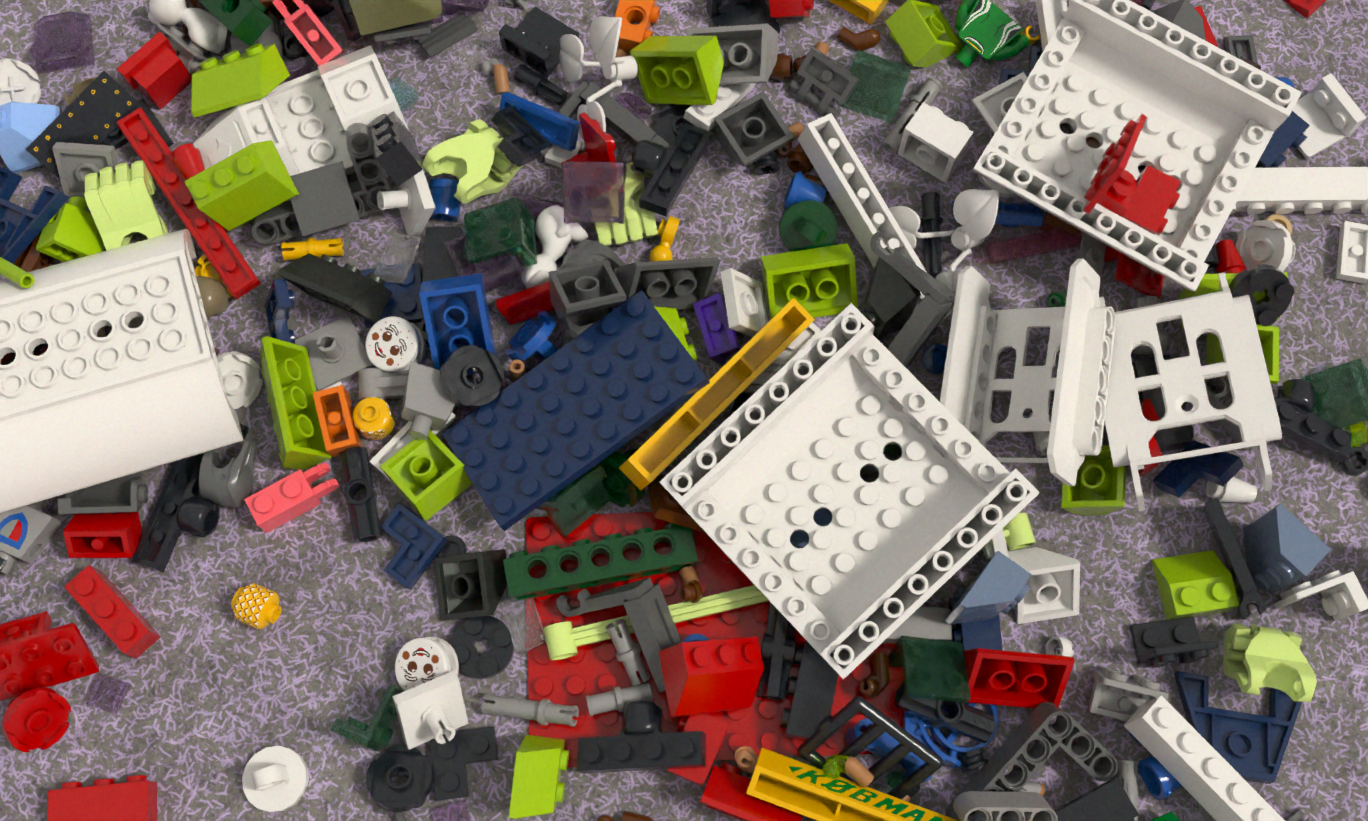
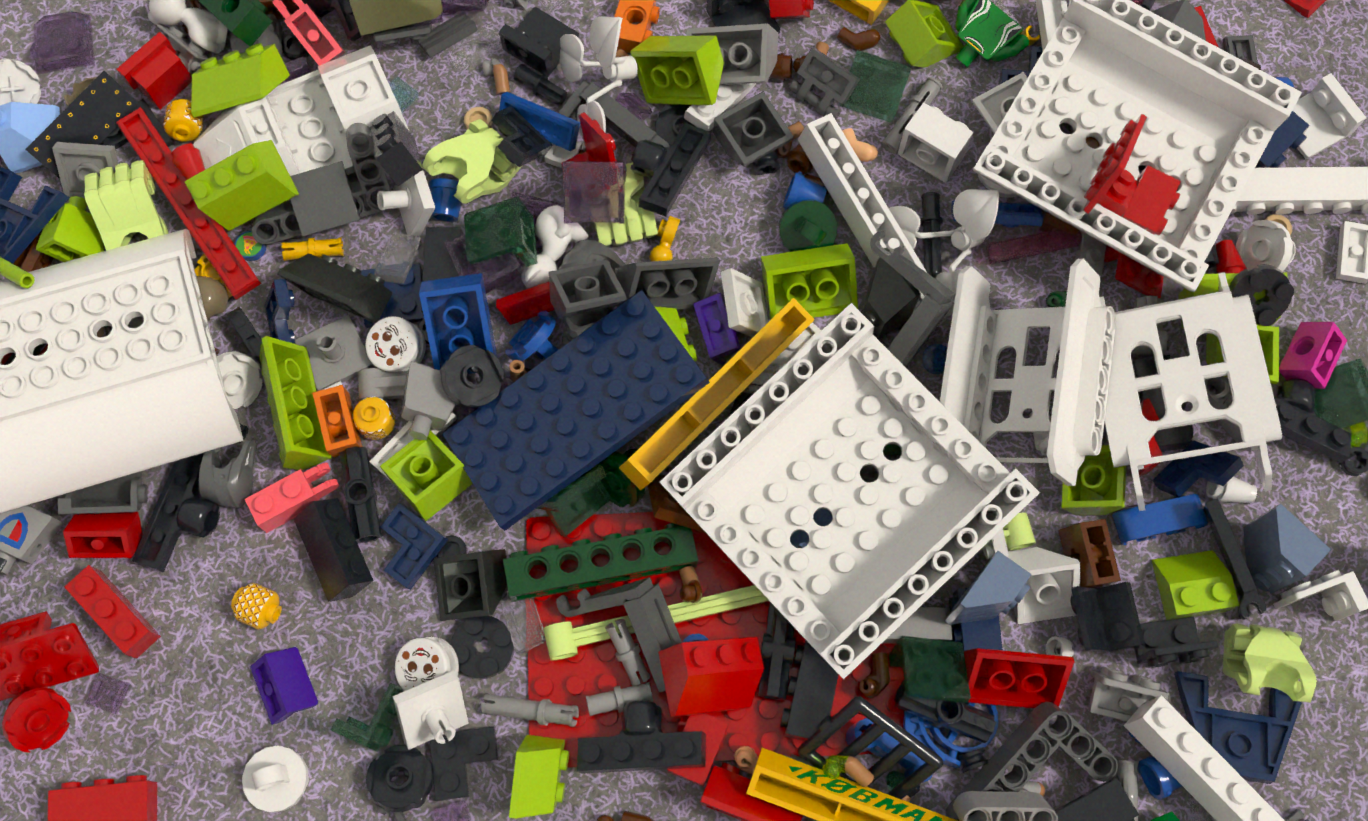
none -> yellow head [163,99,204,142]
none -> black piece [226,307,262,365]
none -> tile [235,231,266,261]
none -> dark purple panel [250,647,318,725]
none -> black brick [294,498,374,602]
none -> tan tile [464,107,493,129]
none -> light nougat arm [842,128,878,162]
none -> reddish brown brick [1058,519,1121,588]
none -> black bracket [1070,582,1145,653]
none -> blue beam [1112,494,1208,545]
none -> dark pink brick [1279,322,1347,389]

